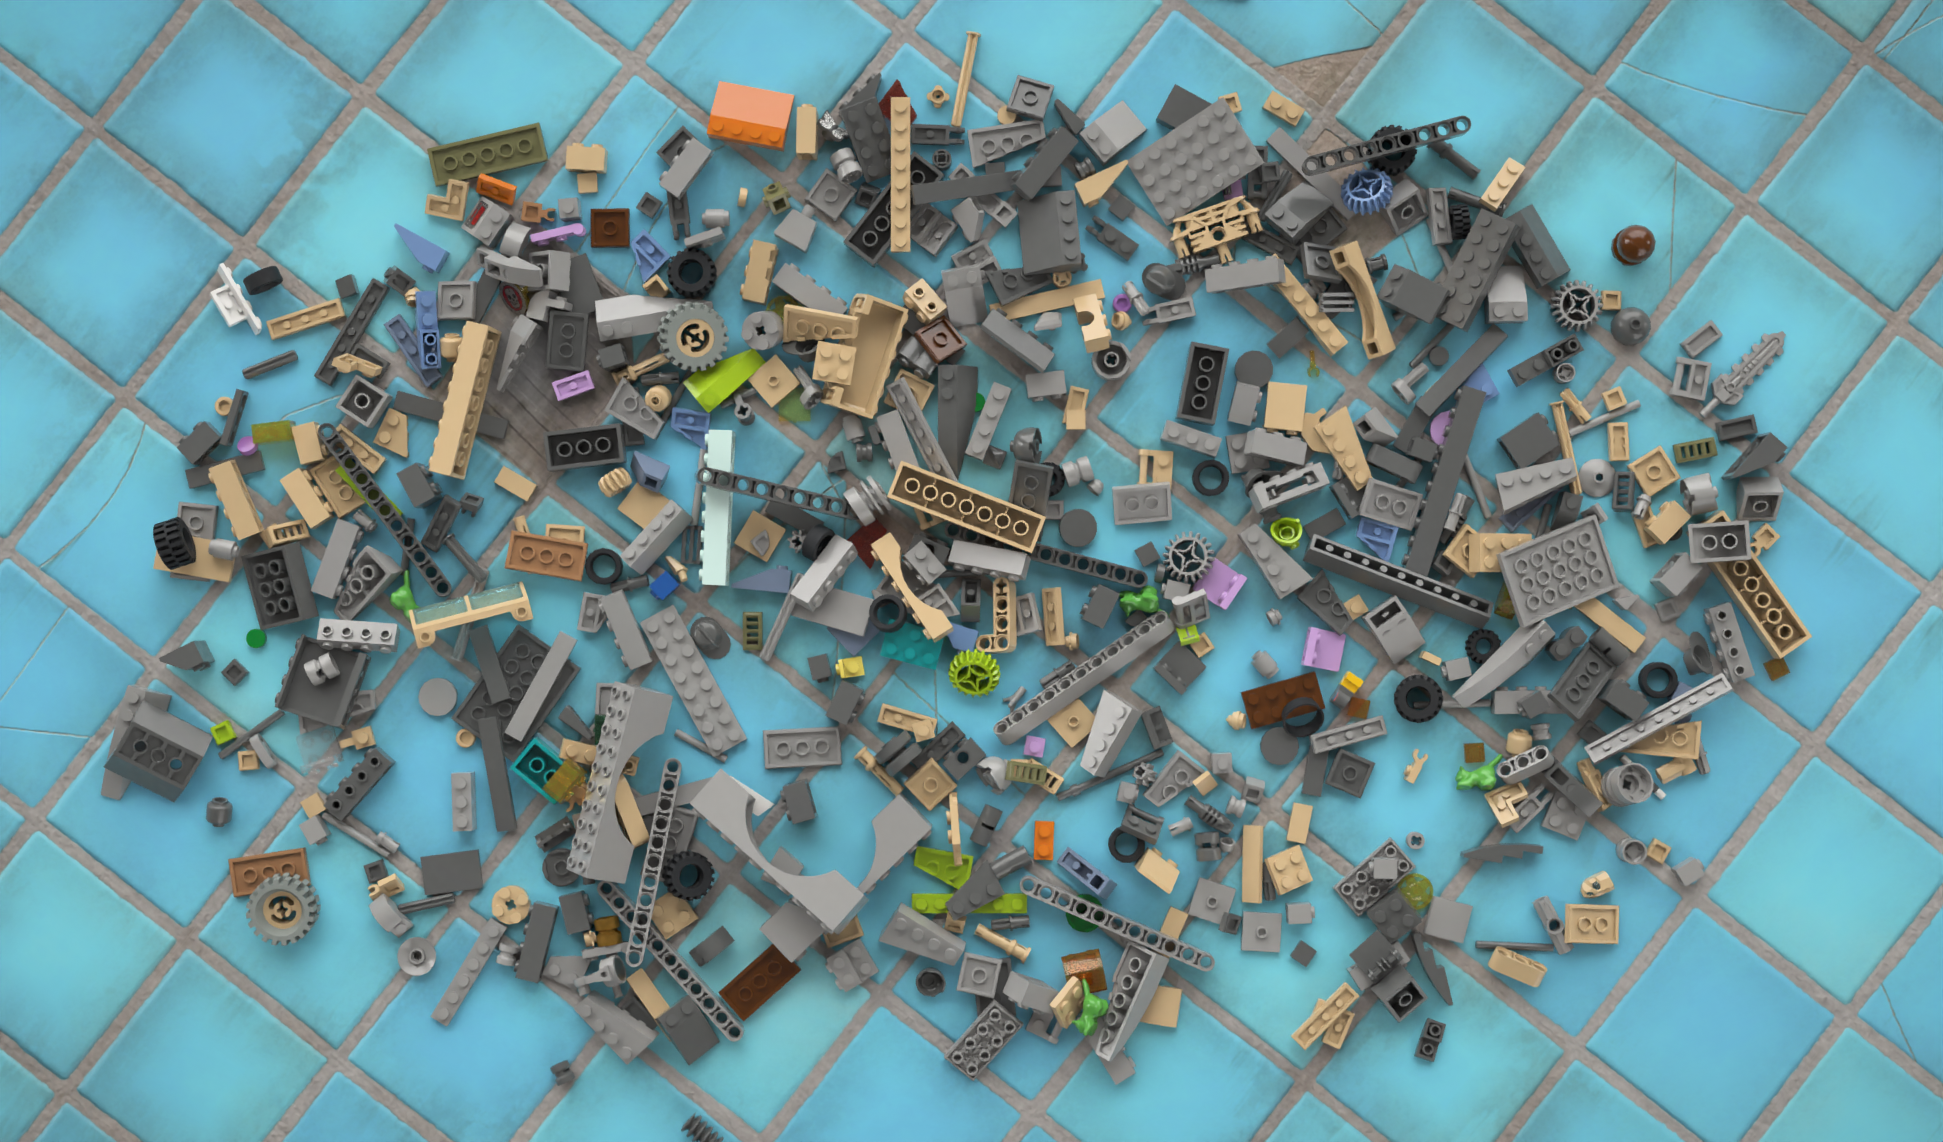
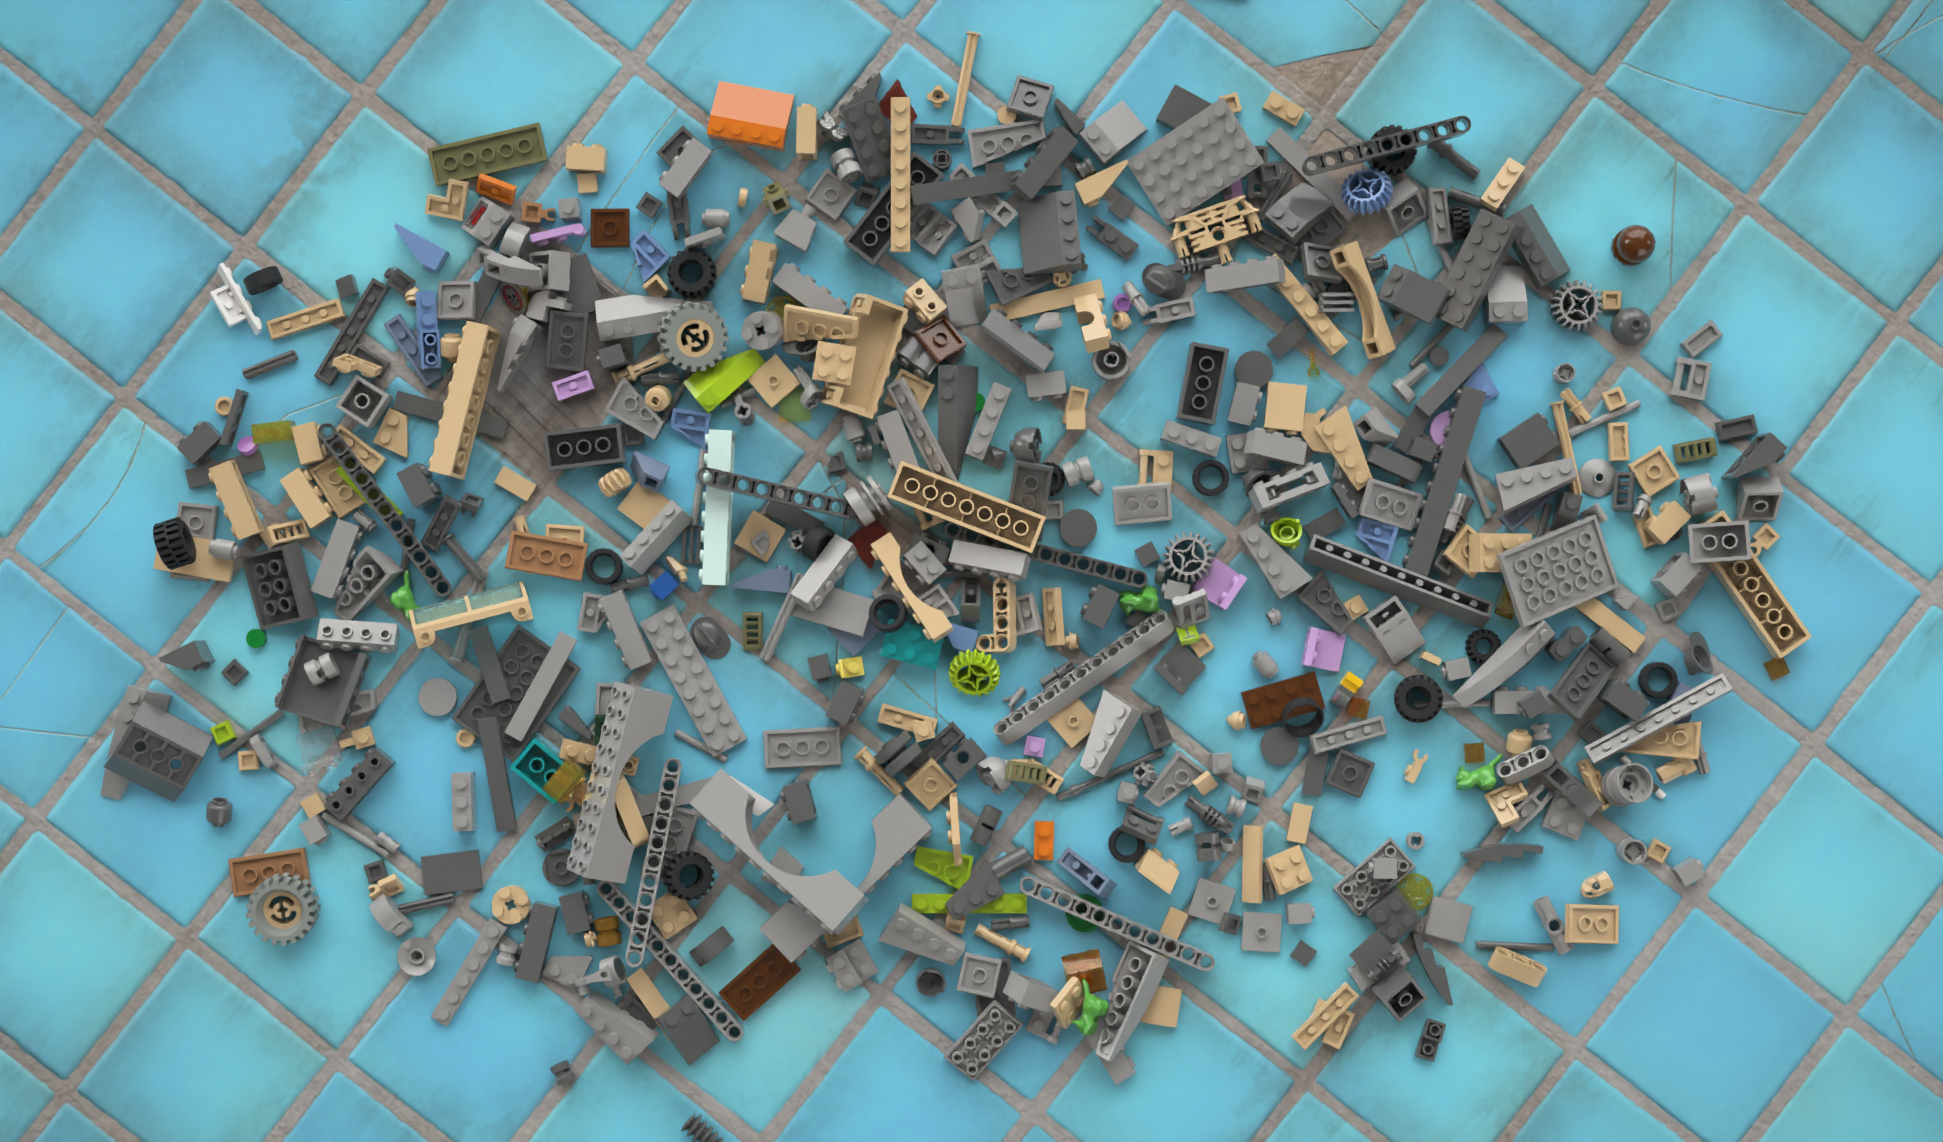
light grey hinge [581,941,629,961] -> none
dark grey slope [1507,333,1584,387] -> none
light grey bar [1699,331,1786,418] -> none
light grey brick [1703,602,1755,682] -> none

